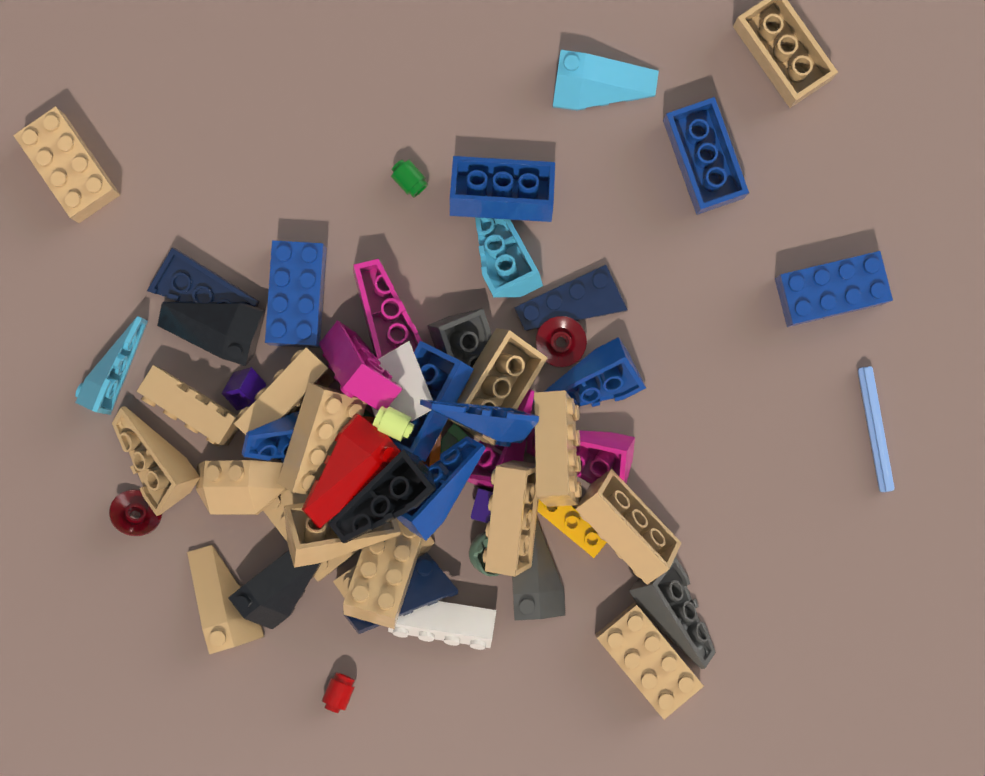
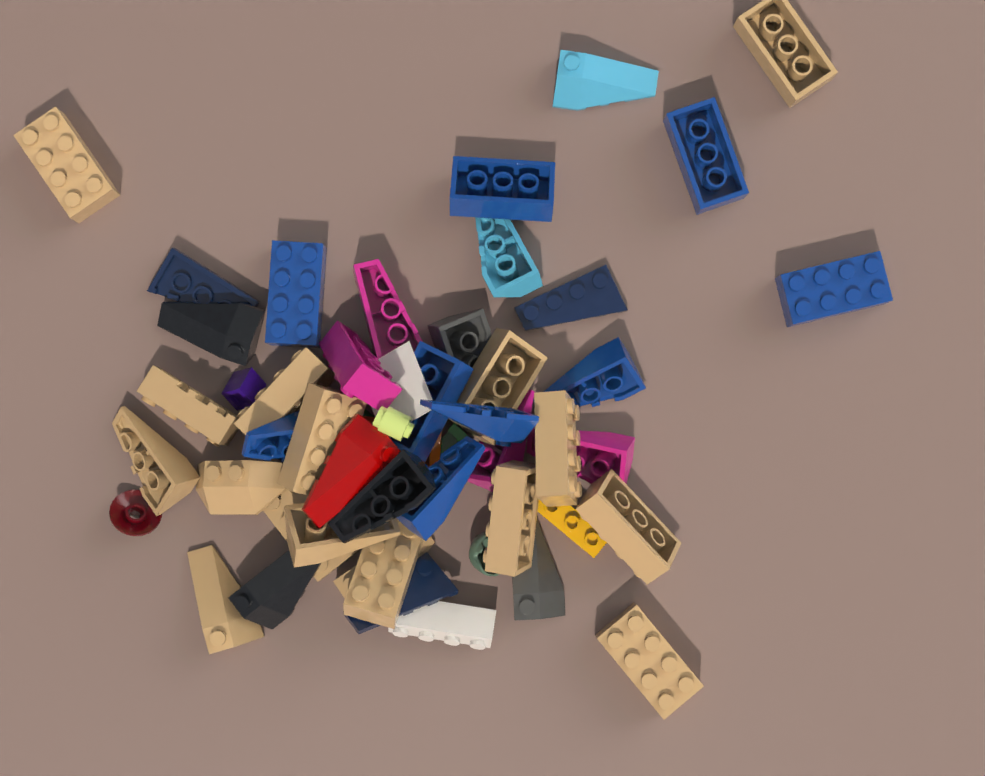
medium azure wedge [75,316,148,415] -> none
red brick [322,672,355,713] -> none
green brick [391,159,428,198] -> none
dark purple panel [471,488,493,523] -> none
dark red dish [536,316,587,367] -> none
dark grey wedge [629,557,716,669] -> none
light blue axle [858,366,894,492] -> none

